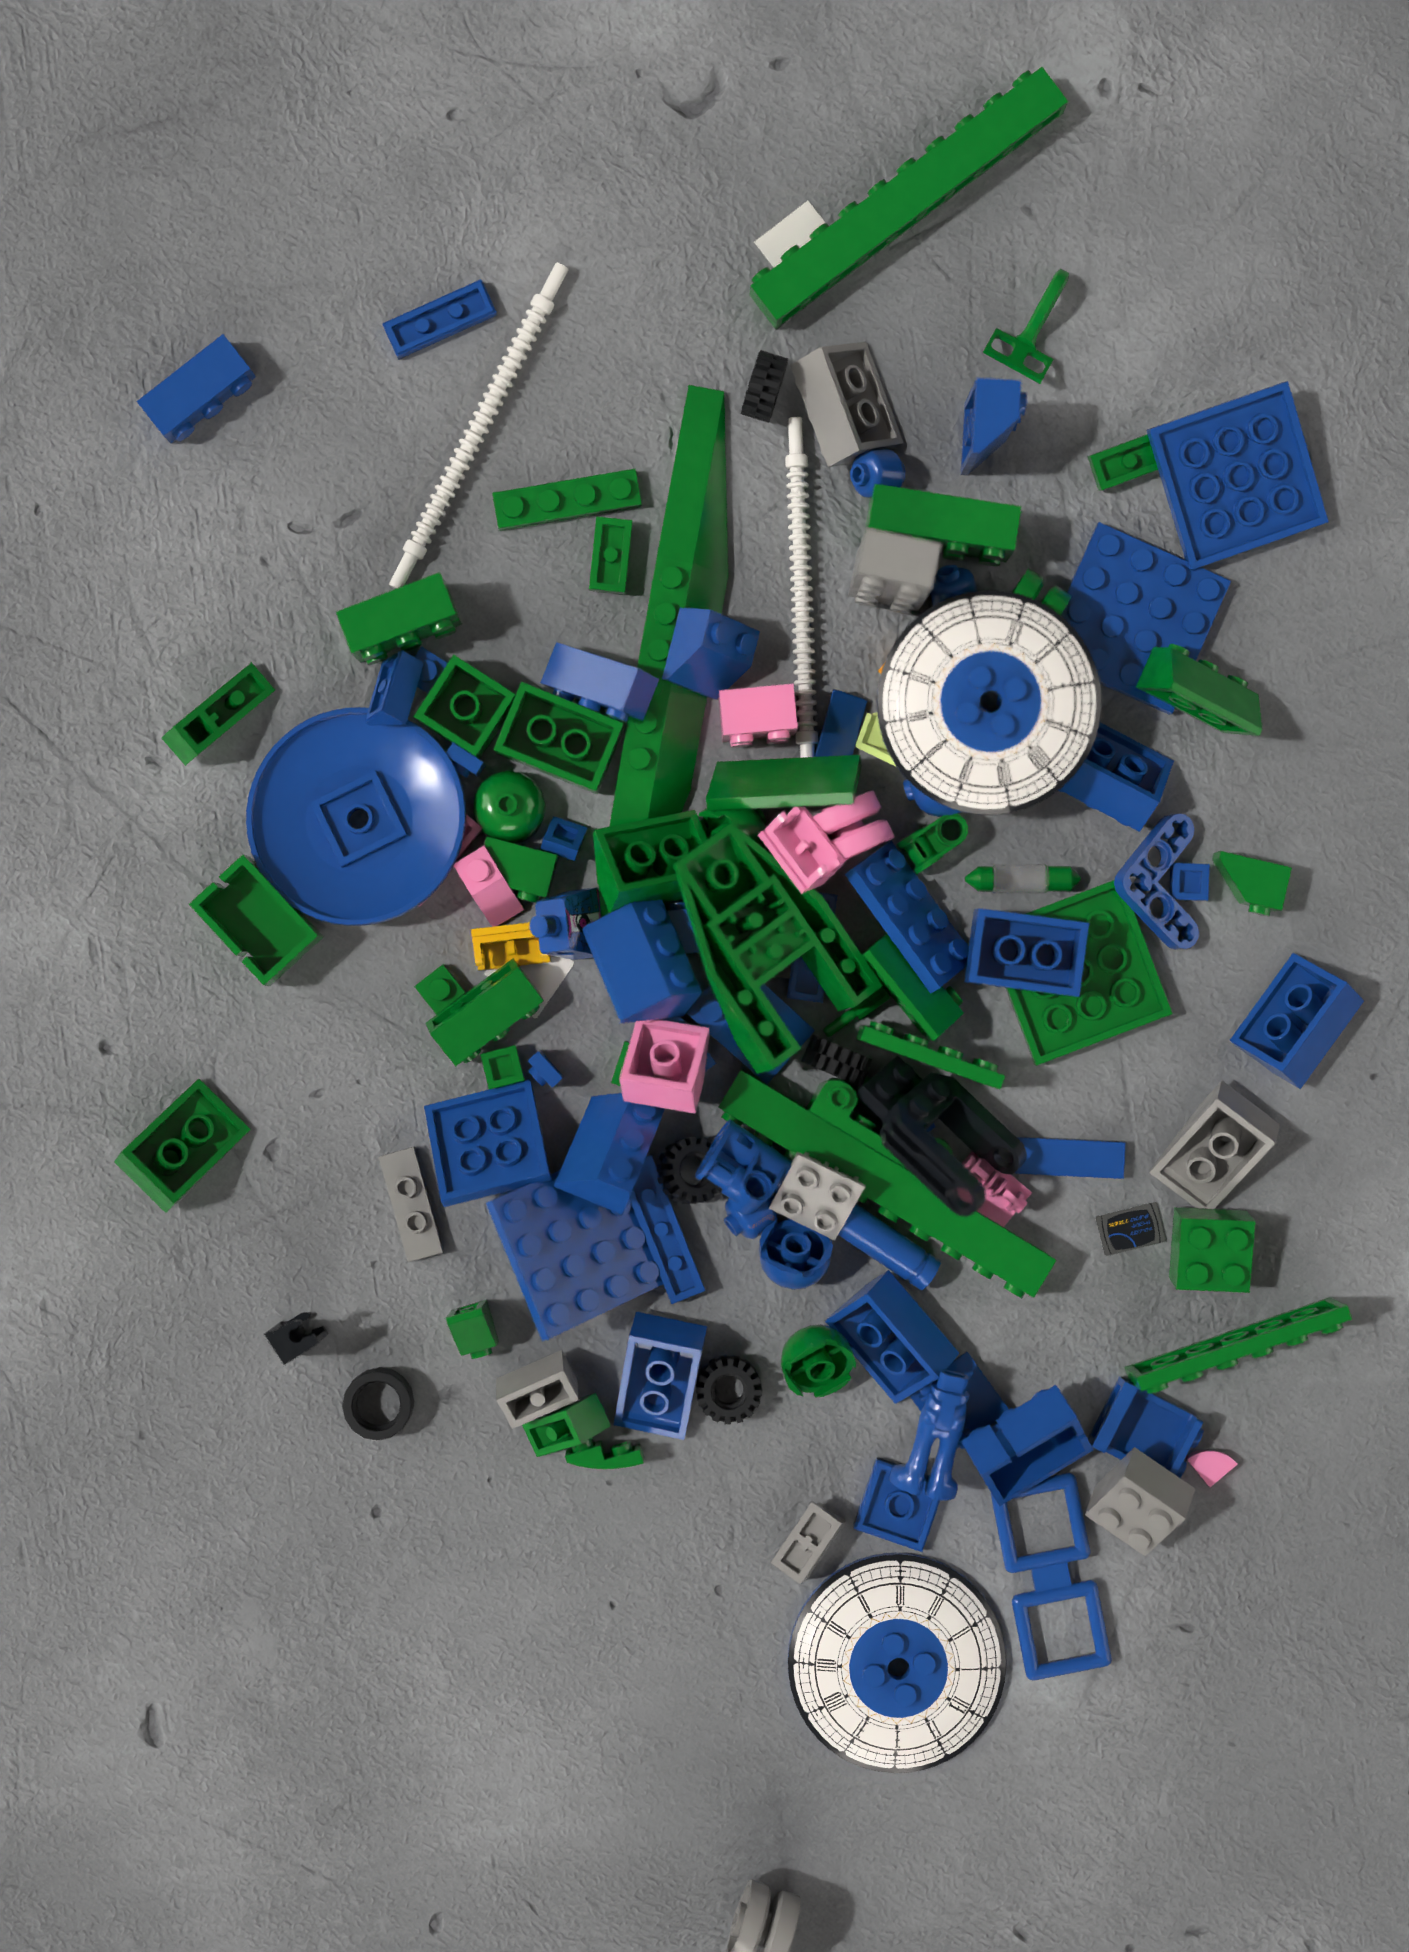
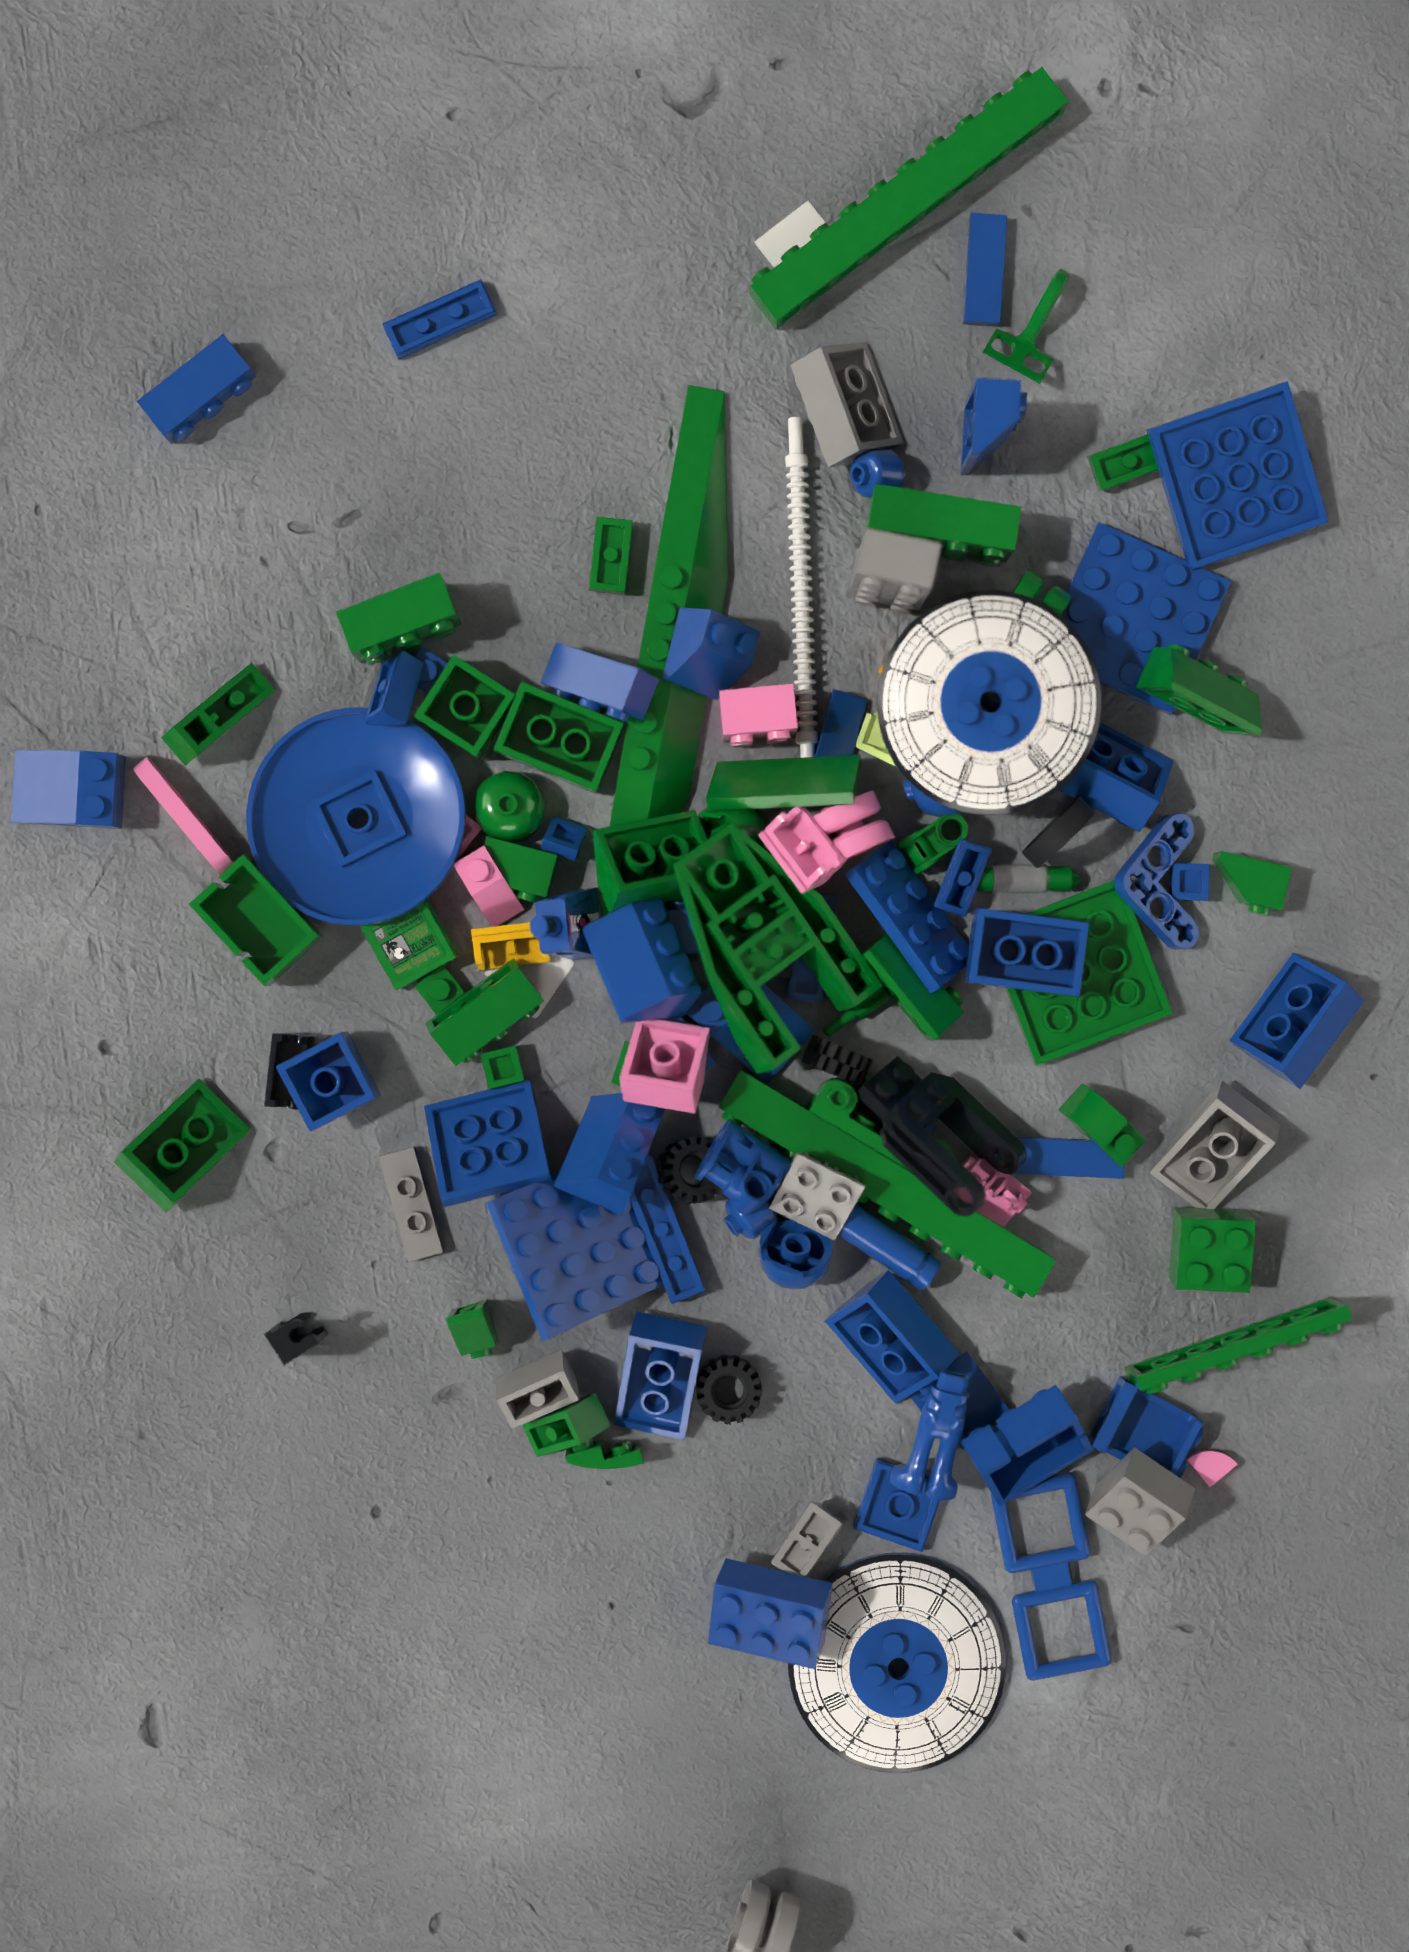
black tyre [342,1367,415,1441] -> none
white hose [389,262,569,589] -> none
blue plate [446,743,486,778] -> none
green plate [492,468,642,531] -> none
blue plate [528,1050,564,1088] -> none
black tyre [741,350,789,423] -> none
green cylinder [781,1325,856,1398] -> none
green plate [856,1021,1005,1090] -> none
blue head [929,565,978,606] -> none
sticker [1096,1202,1166,1256] -> none
none -> slope [11,750,126,829]
none -> bright pink beam [133,757,235,875]
none -> black hinge [264,1033,314,1110]
none -> blue slope [276,1031,382,1132]
none -> green tile [360,899,460,991]
none -> blue brick [708,1558,833,1669]
none -> blue slope [934,838,992,917]
none -> blue tile [963,213,1007,327]
none -> black tyre [1022,797,1096,869]
none -> green brick [1058,1083,1146,1167]

